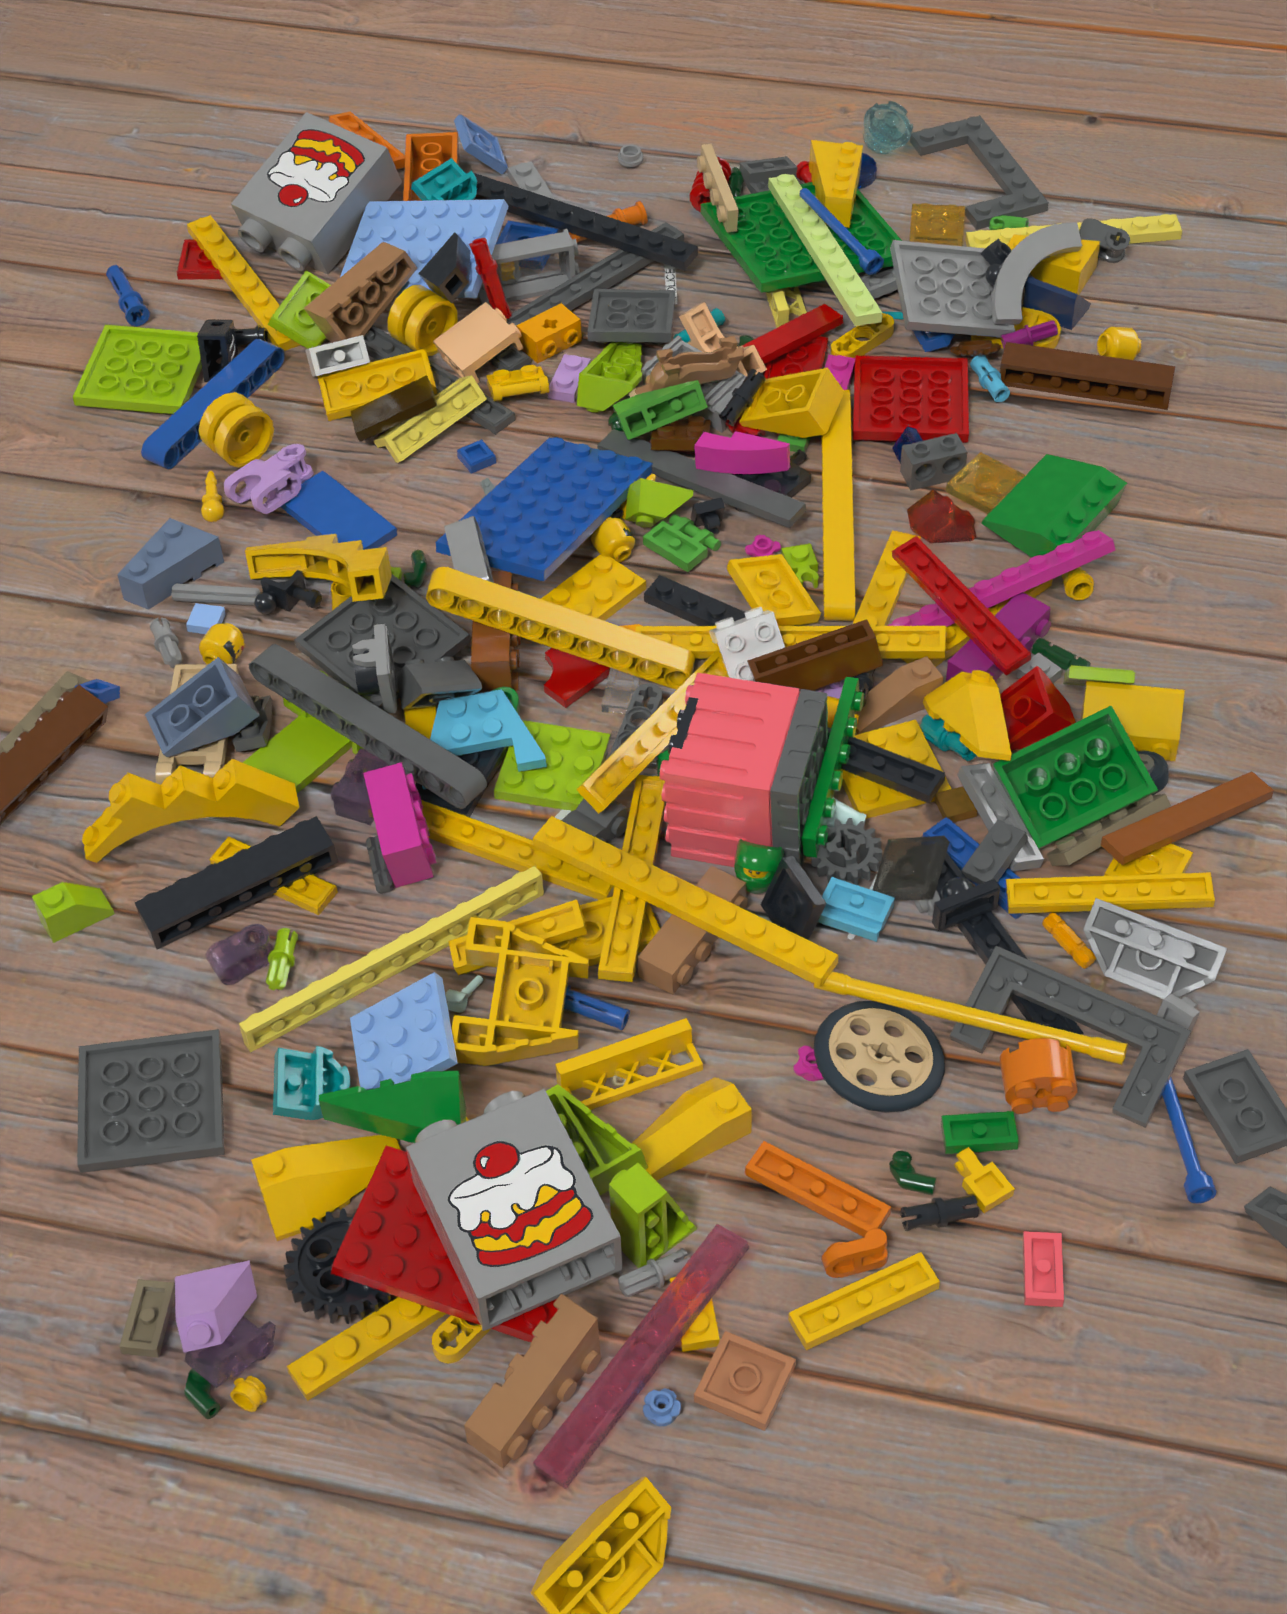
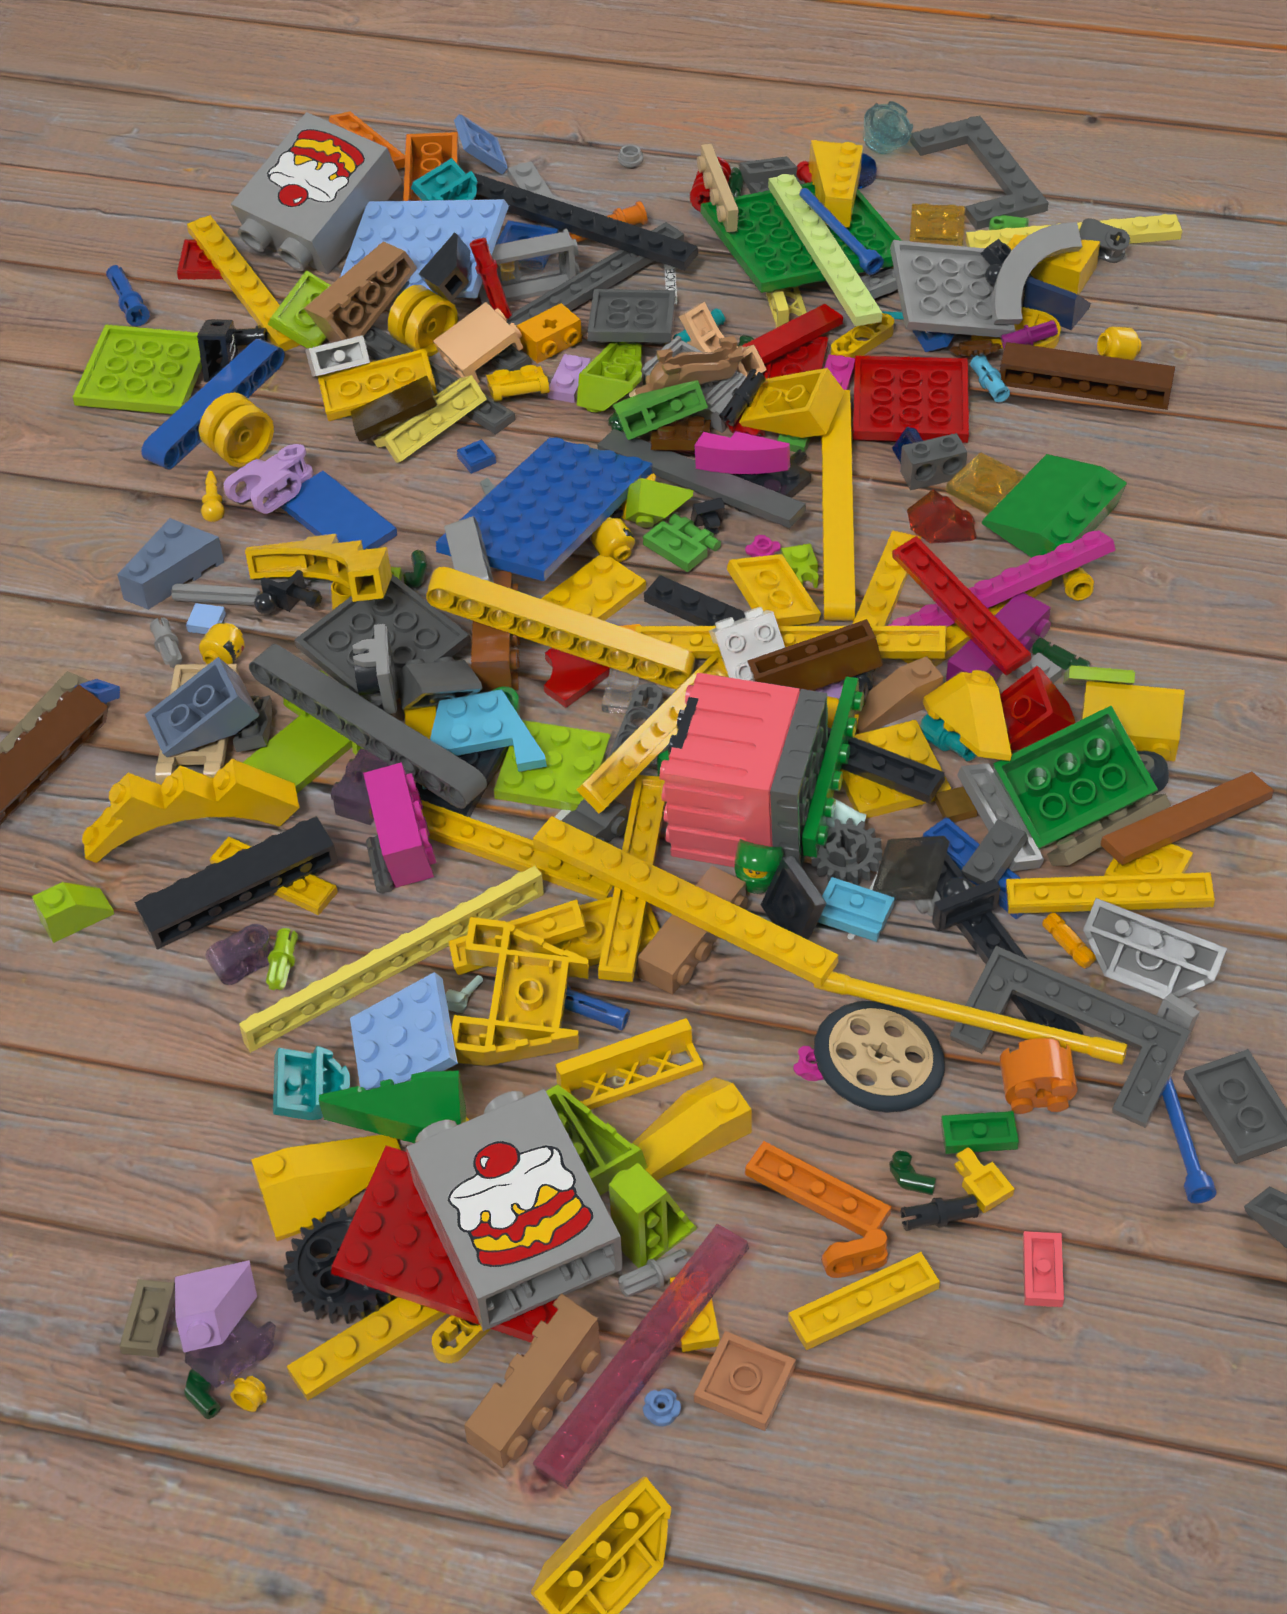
dark grey plate [77,1029,225,1173] -> none

